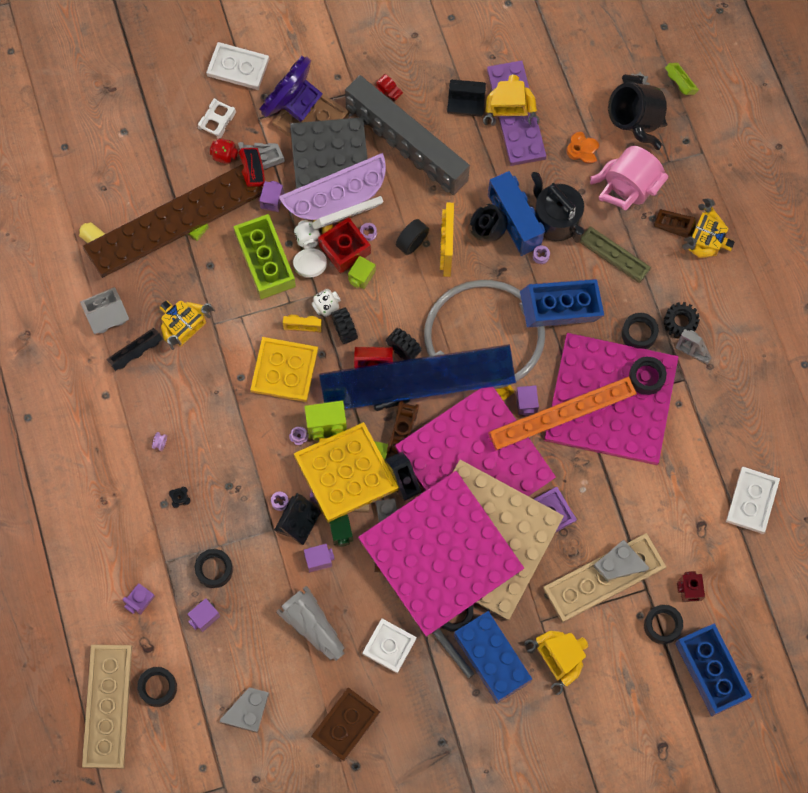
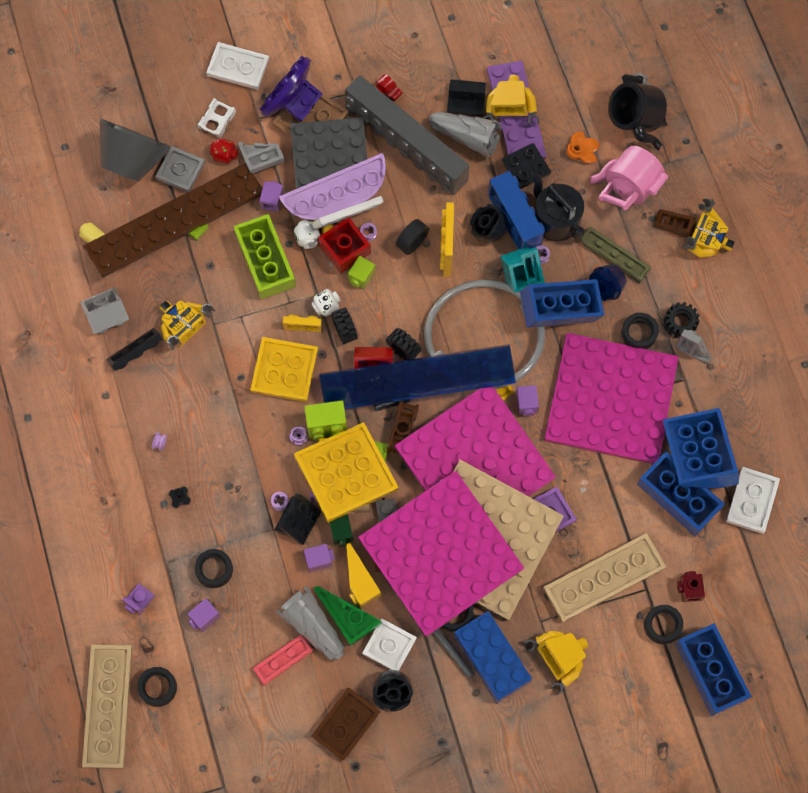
light grey wing [220,687,269,733] -> none
slope [239,148,265,187] -> none
white piece [293,248,327,278] -> none
black brick [385,452,422,501] -> none
orange plate [489,377,637,451] -> none
light grey wing [594,540,649,581] -> none
black tyre [629,356,667,395] -> none
lime plate [665,63,699,95] -> none
none -> dark grey cone [99,119,171,182]
none -> light grey plate [155,146,205,192]
none -> coral tile [252,635,314,686]
none -> green wing [313,586,383,646]
none -> yellow slope [346,543,381,608]
none -> black cylinder [372,670,413,712]
none -> light grey cone [429,111,502,157]
none -> teal plate [500,247,545,293]
none -> black bracket [502,143,551,189]
none -> clear blue cone [589,264,627,301]
none -> blue brick [637,452,725,537]
none -> blue slope [662,408,739,488]

